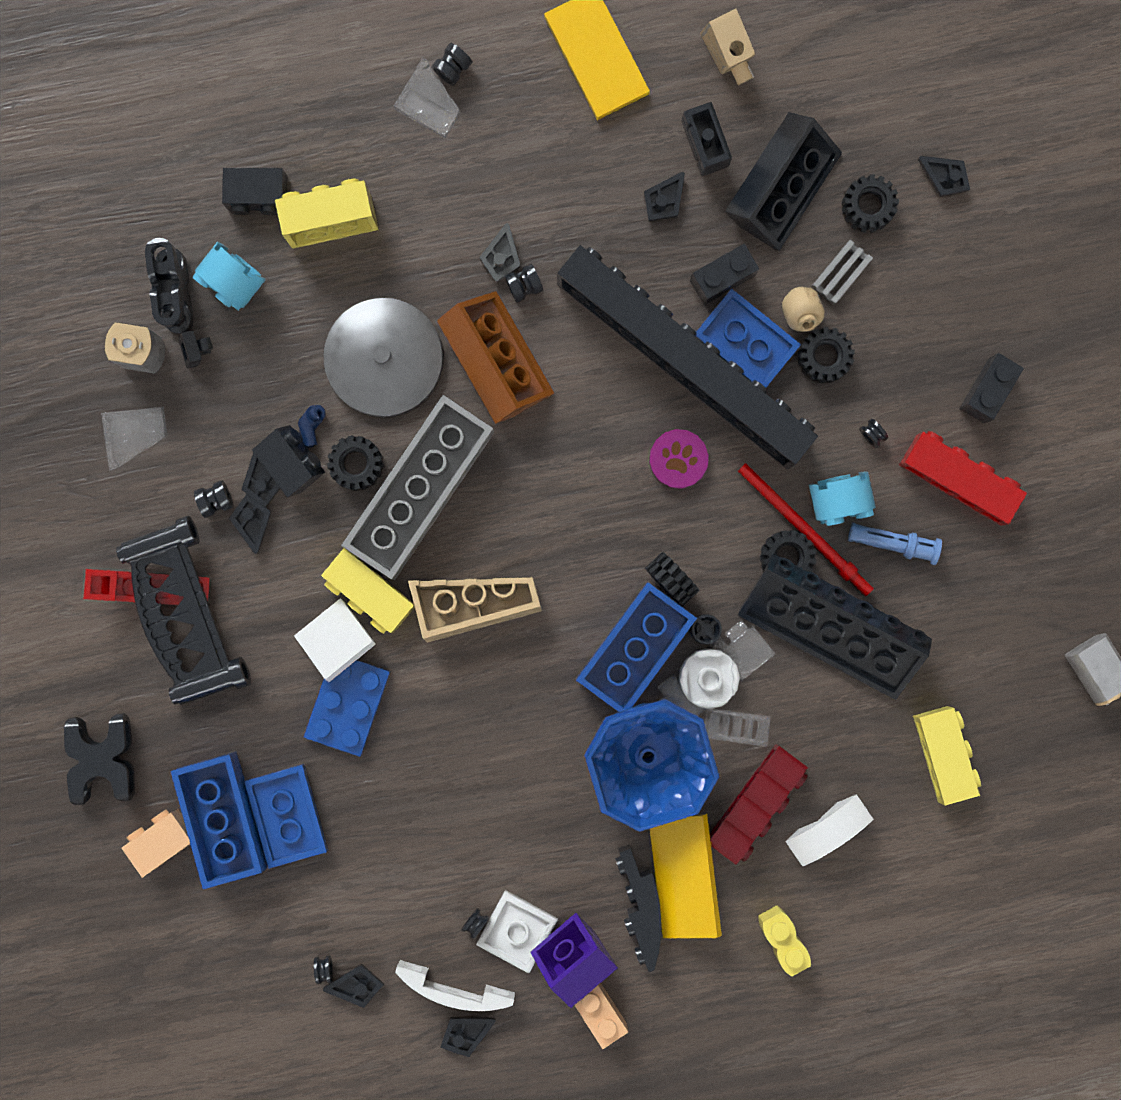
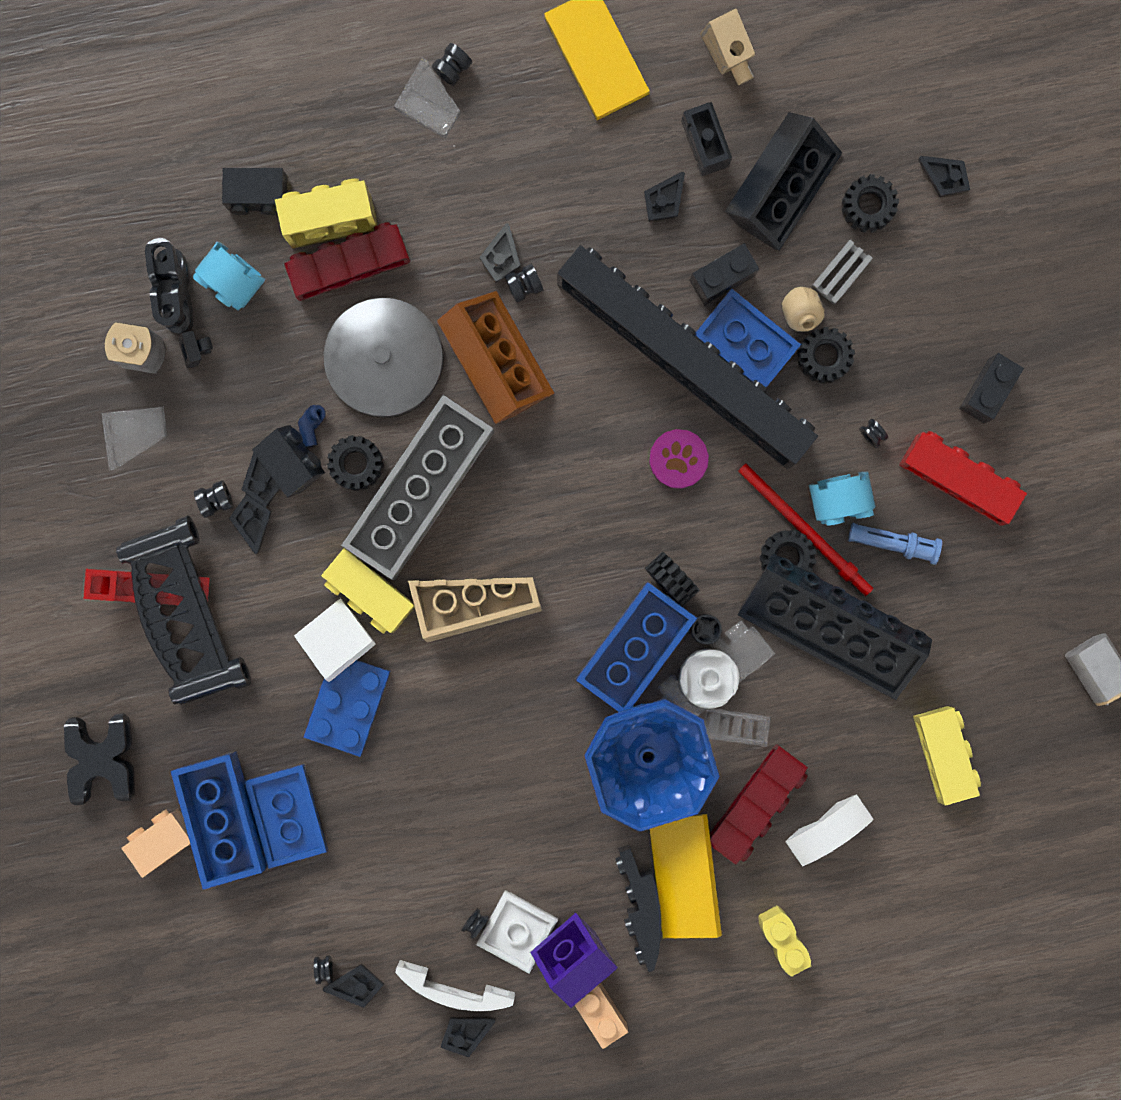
none -> dark red brick [284,222,410,301]

